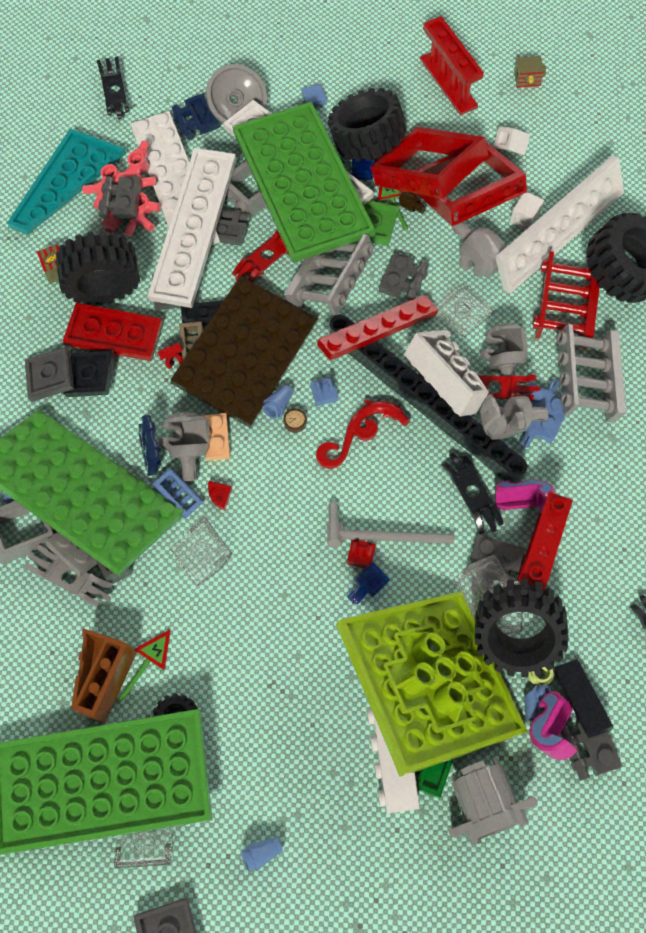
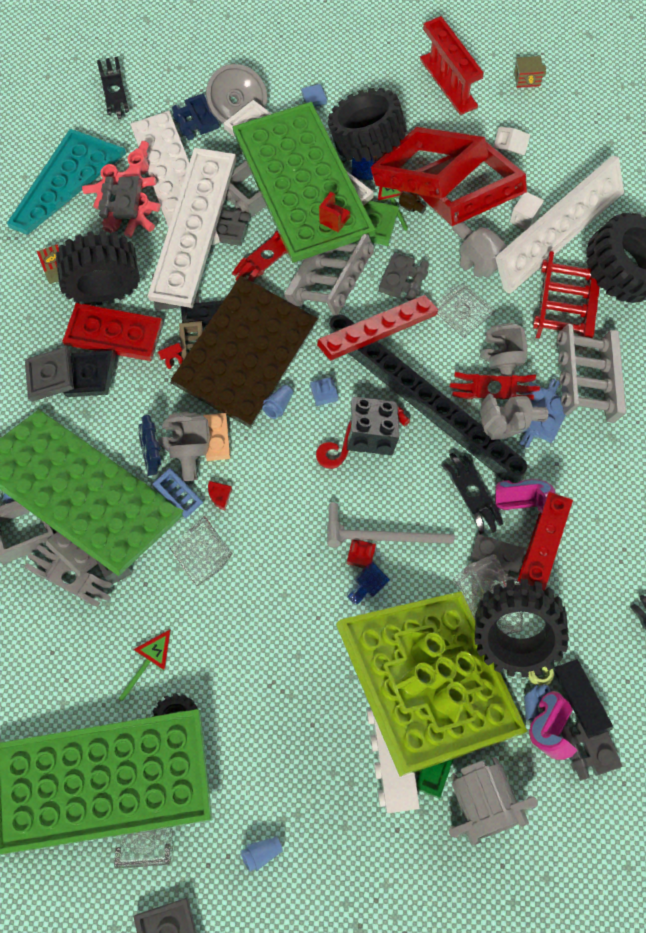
dark orange wedge [71,628,137,725] -> none
tile [283,408,307,433] -> none
white wedge [404,330,489,416] -> none
none -> red panel [319,192,350,233]
none -> black bracket [346,397,399,456]

